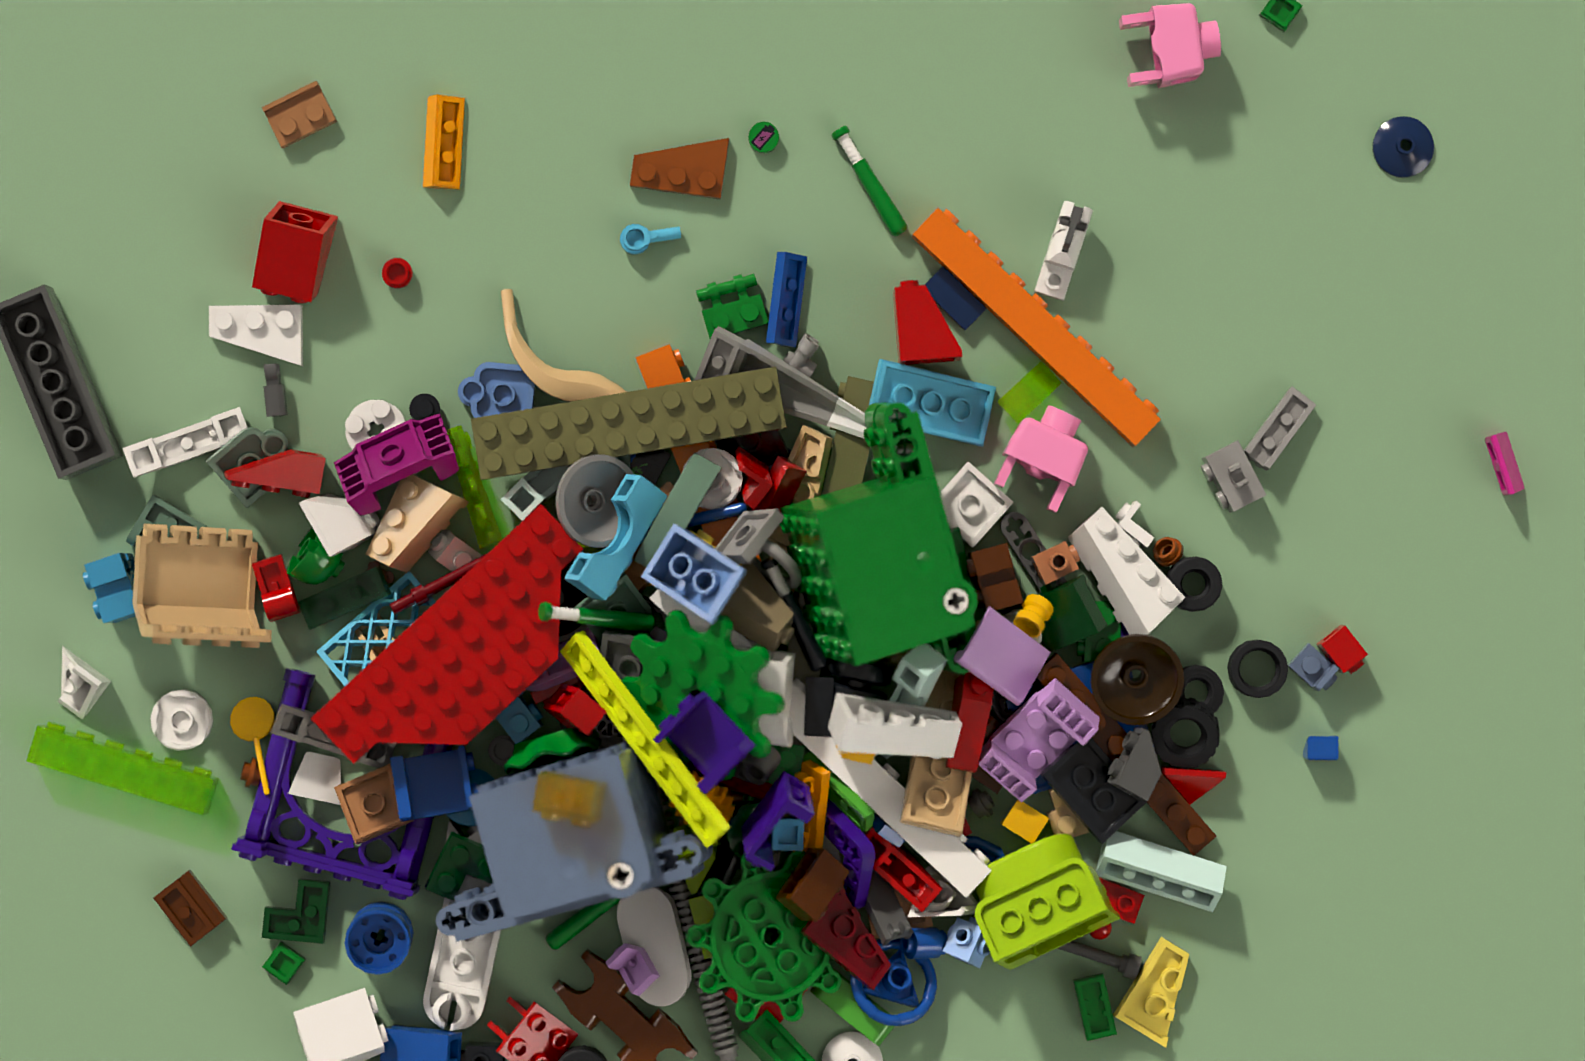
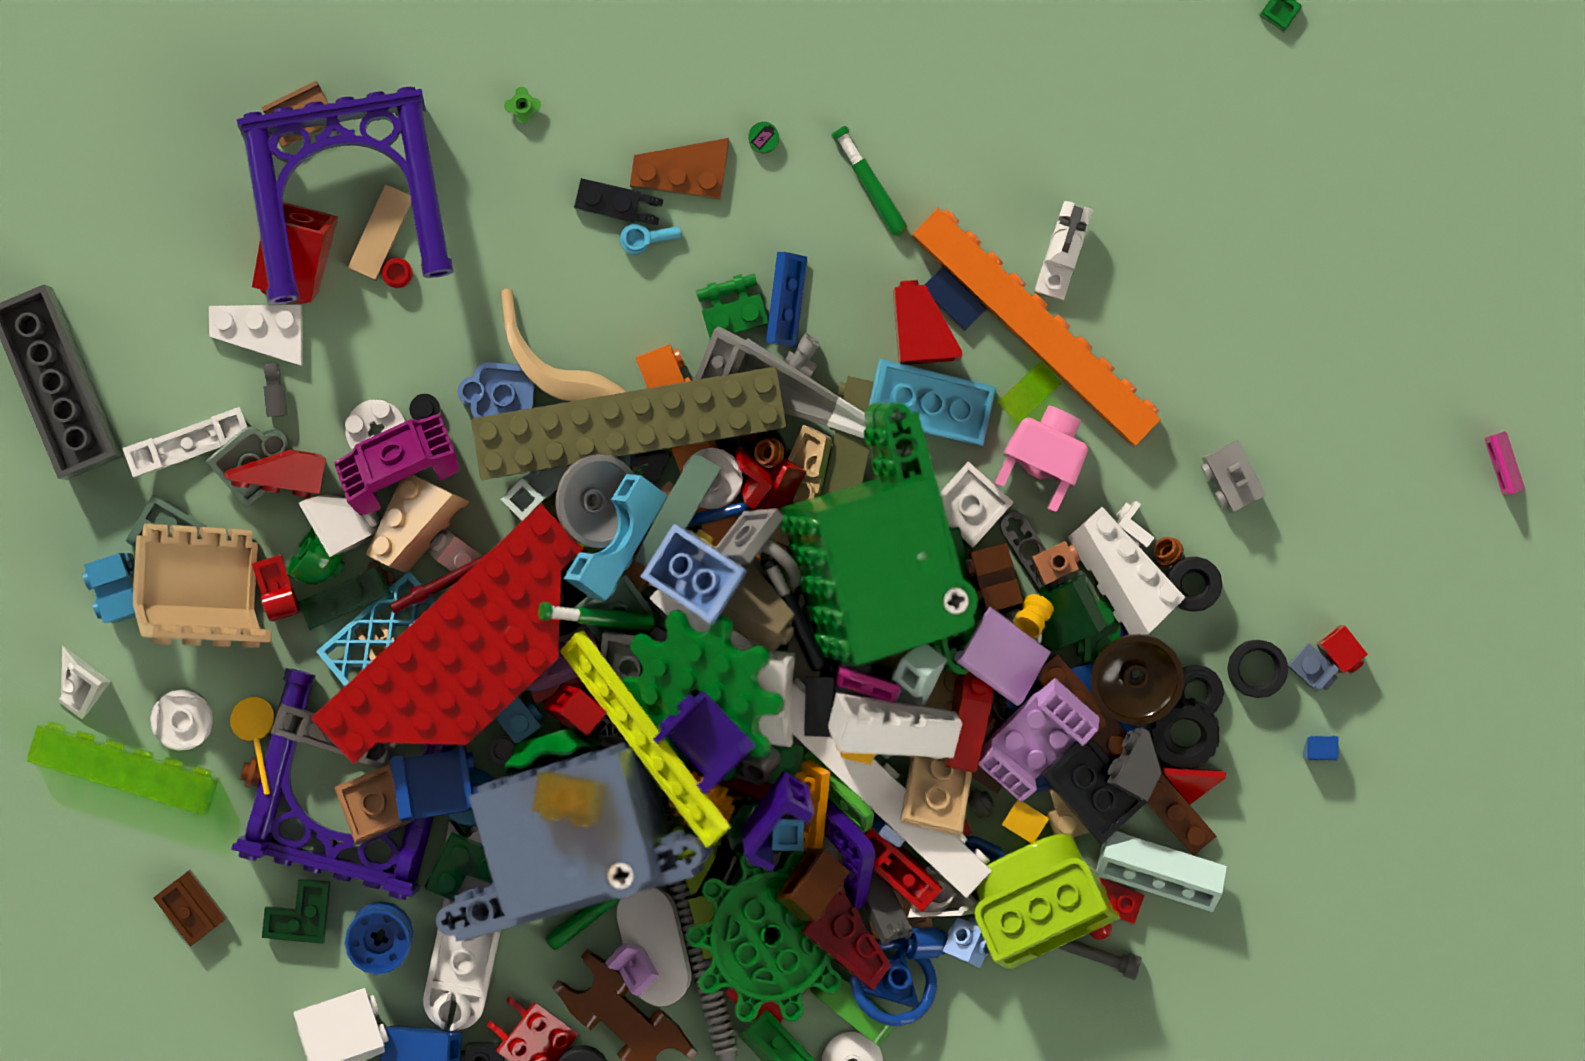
green tile [262,941,306,985] -> none
white sticker [288,752,341,805] -> none
light orange slope [423,94,465,189] -> none
clear neon green wing [447,425,503,549] -> none
green plate [1073,973,1117,1041] -> none
light yellow wing [1113,936,1190,1048] -> none
bright pink piece [1119,3,1221,88] -> none
light grey hinge [1244,386,1316,471] -> none
dark blue dish [1373,116,1434,178] -> none
none -> dark purple arch [236,86,454,304]
none -> tan tile [348,184,412,281]
none -> bright green plate [504,87,541,124]
none -> black hinge [574,178,664,225]
none -> dark orange plate [754,438,784,469]
none -> dark pink slope [836,665,901,703]

